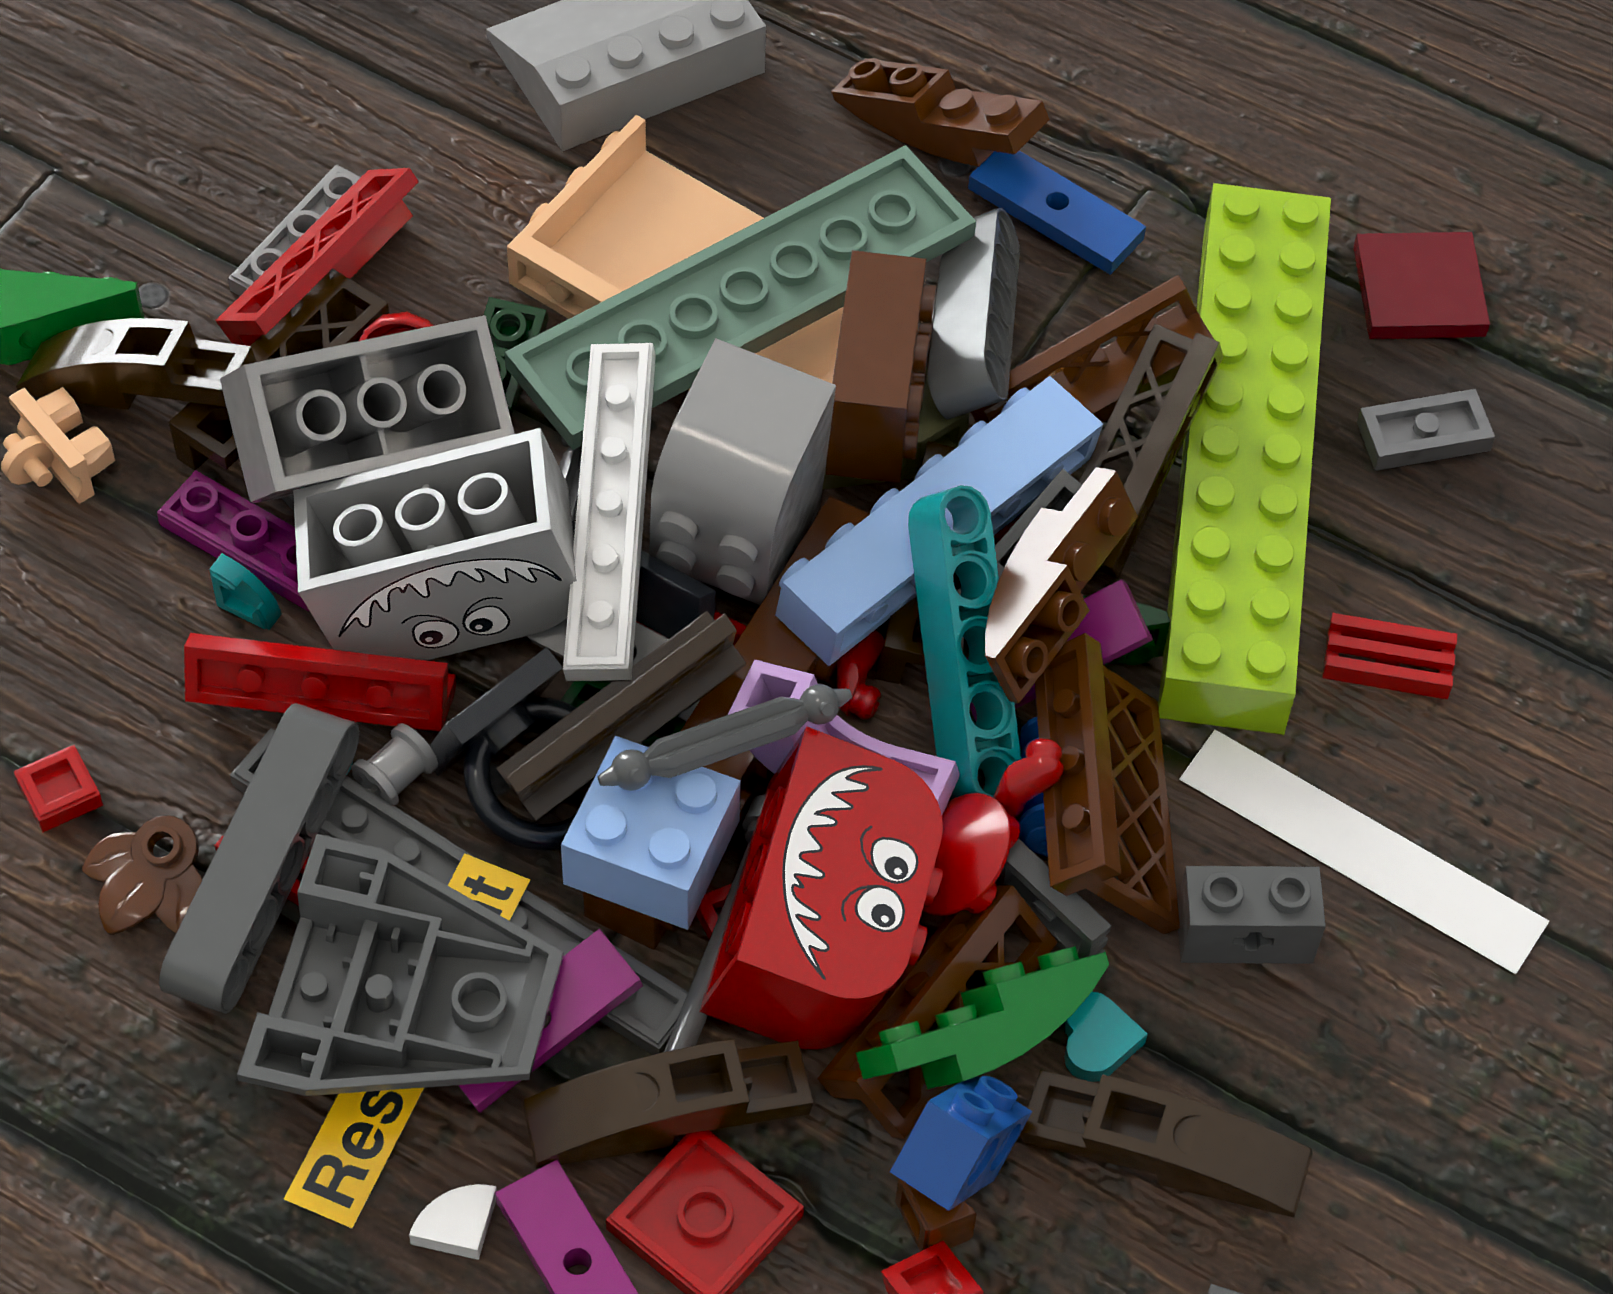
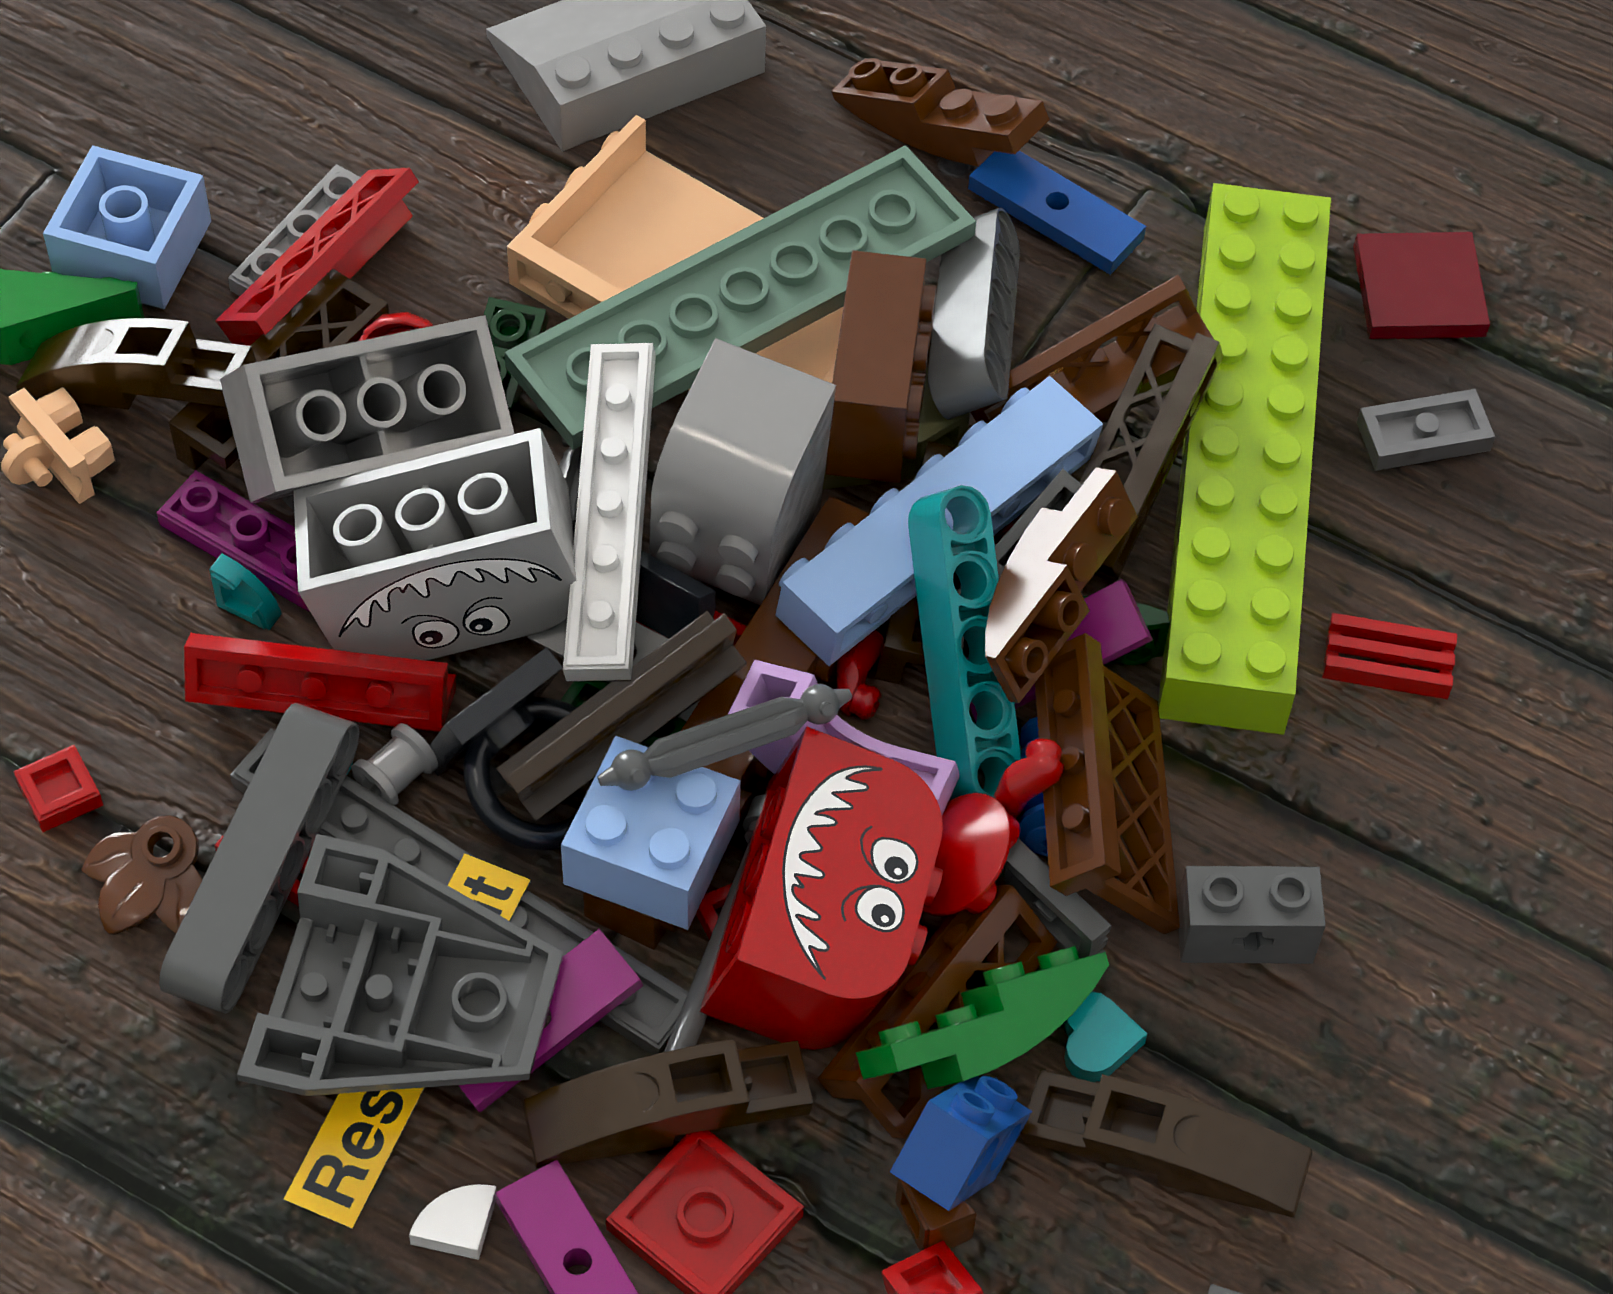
white sticker [1179,730,1549,974] -> none
none -> light blue brick [43,145,211,309]

